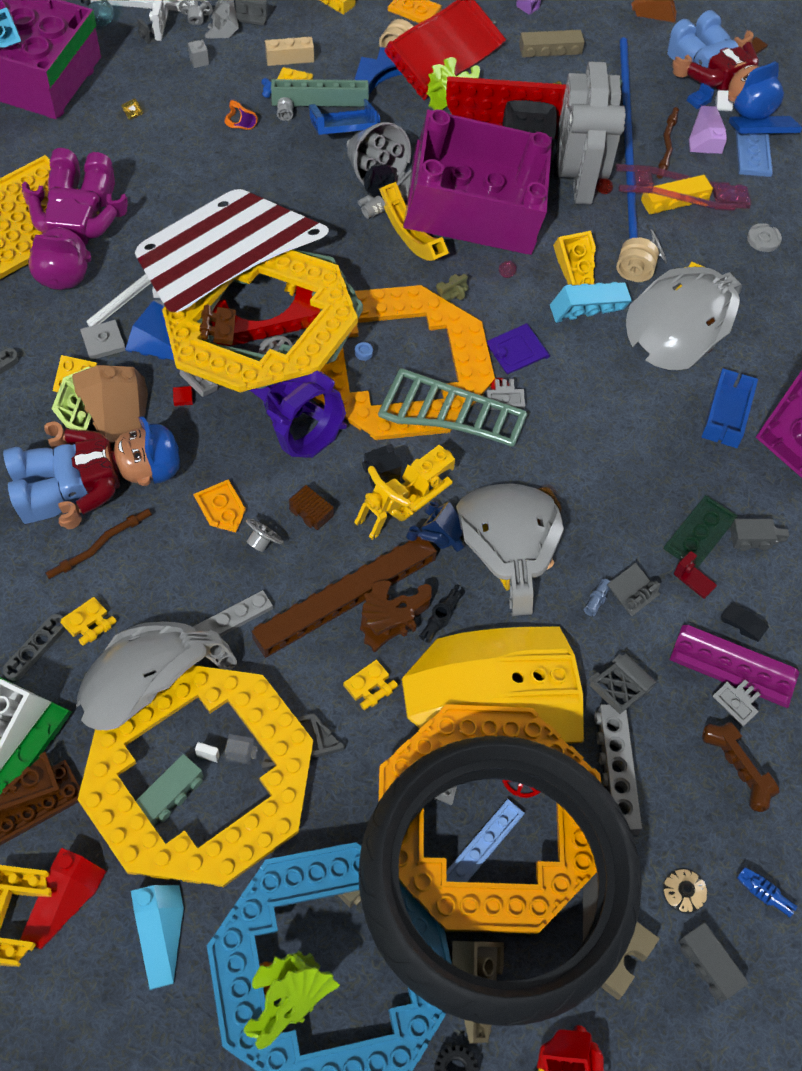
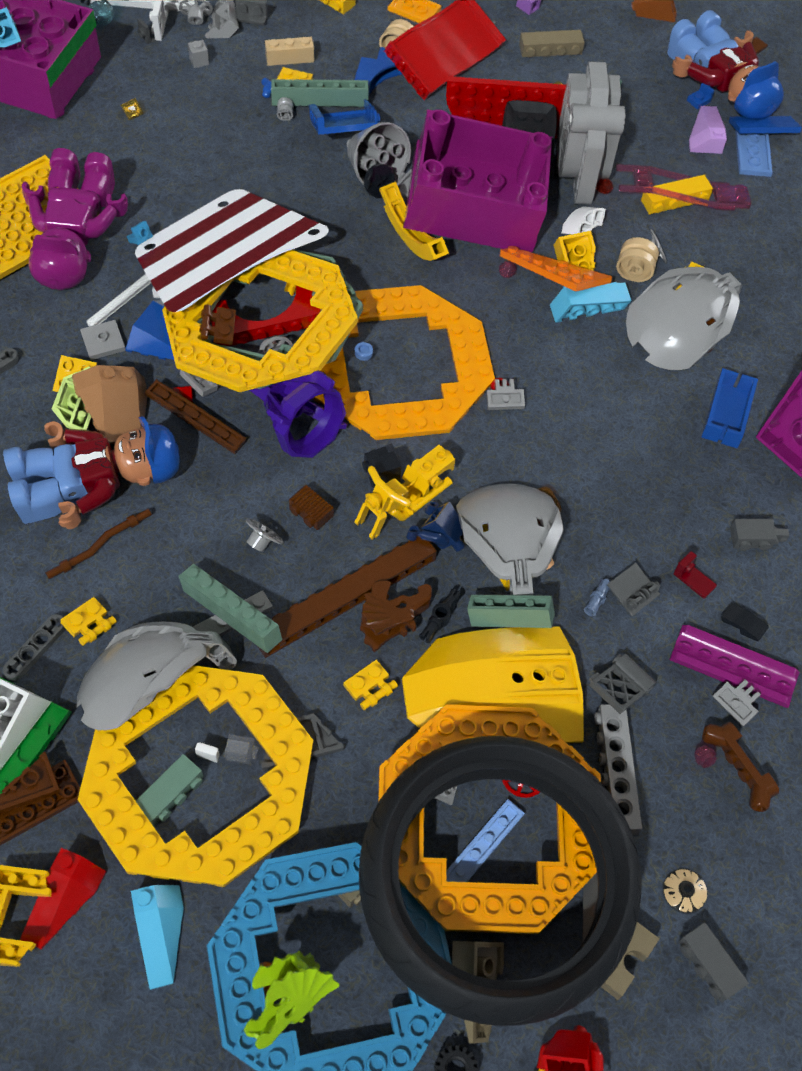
light orange tile [193,479,245,533] -> none
orange piece [225,100,258,130] -> none
light grey piece [358,195,385,219] -> none
sand green bar [378,368,527,447] -> none
lime animal [427,57,480,110] -> none
olive hips [436,274,469,301] -> none
dark purple container [486,323,550,374] -> none
blue piece [620,37,638,239] -> none
reddish brown bar [656,107,679,179] -> none
clear green tile [663,495,738,569] -> none
white slope [715,90,733,111] -> none
blue hinge [736,867,798,918] -> none
light grey tile [747,223,782,252] -> none
none -> dark azure bracket [126,221,153,245]
none -> reddish brown tile [145,379,247,454]
none -> sand green brick [179,564,282,653]
none -> sand green brick [467,595,555,628]
none -> orange wing [500,246,612,292]
none -> white brick [561,207,606,235]
none -> clear pink plate [694,745,717,768]

